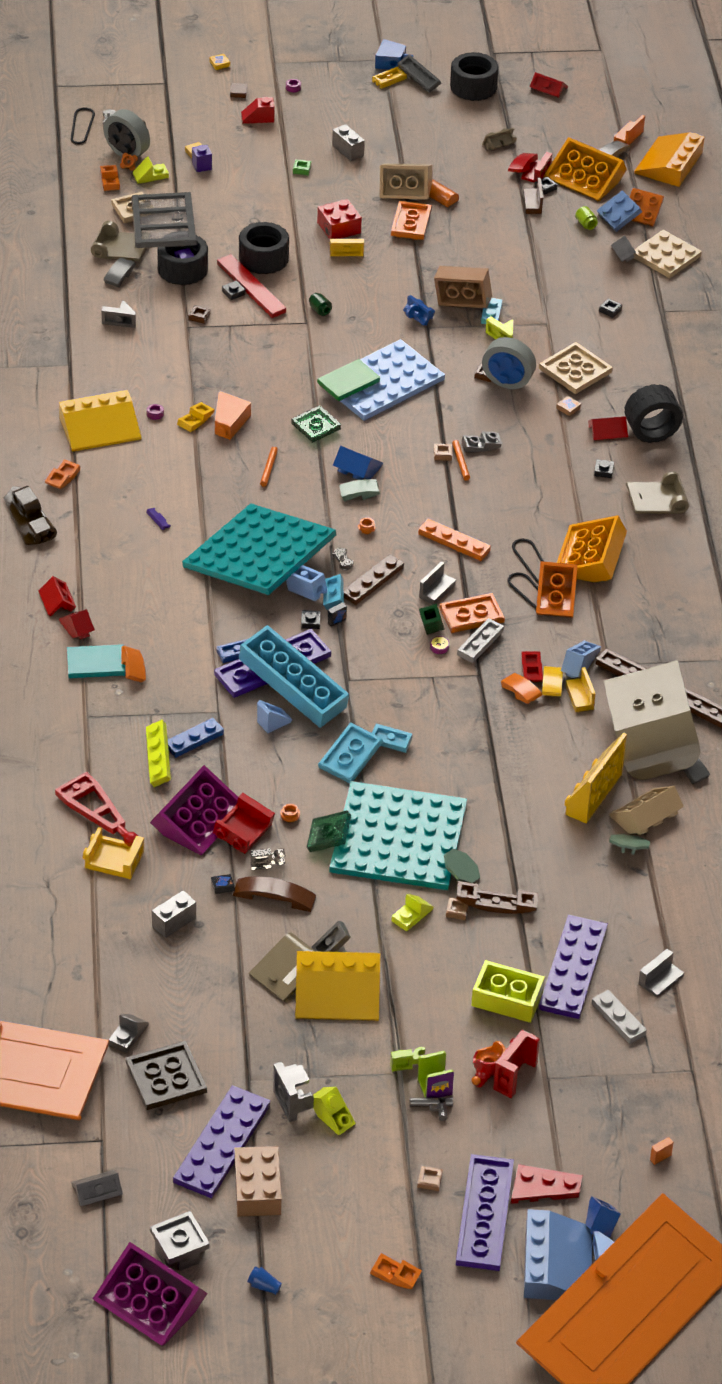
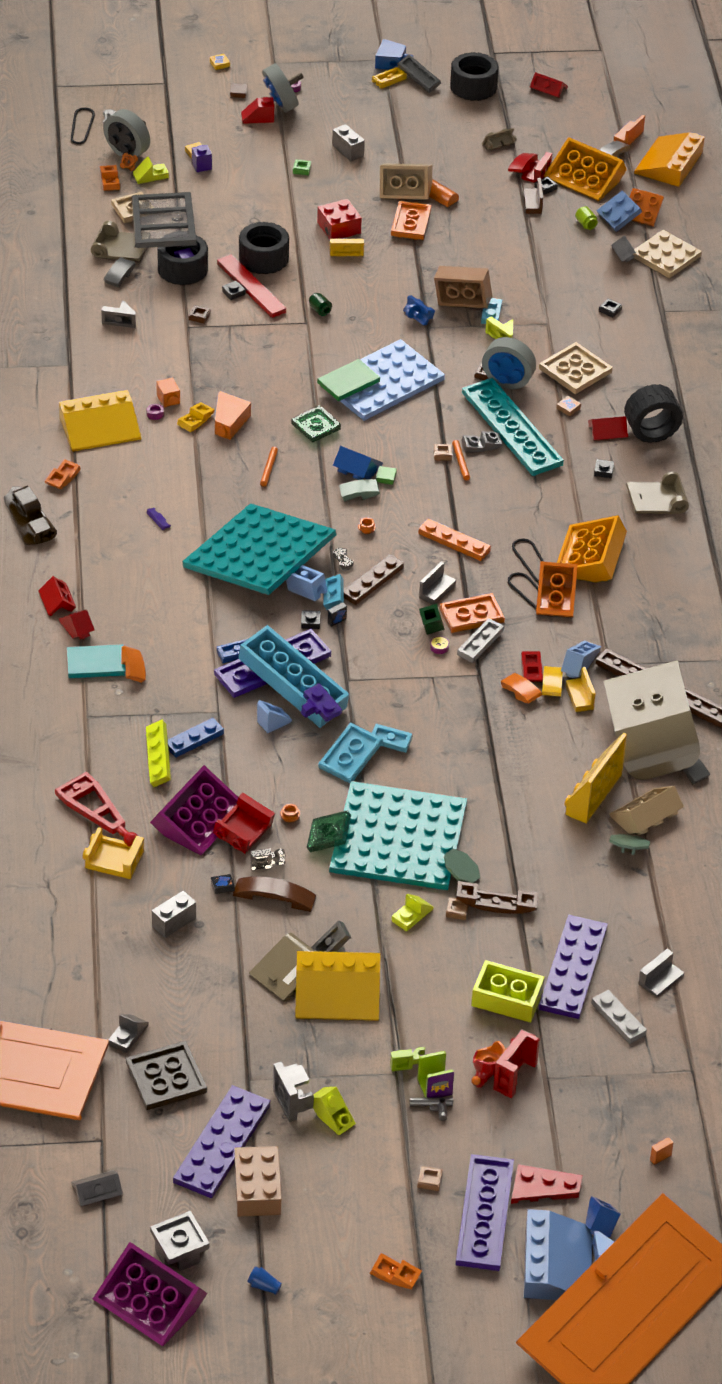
none -> orange brick [156,377,180,407]
none -> light grey wheel [262,63,304,113]
none -> dark purple hinge [301,683,342,722]
none -> tile [376,466,397,485]
none -> teal plate [462,378,564,476]

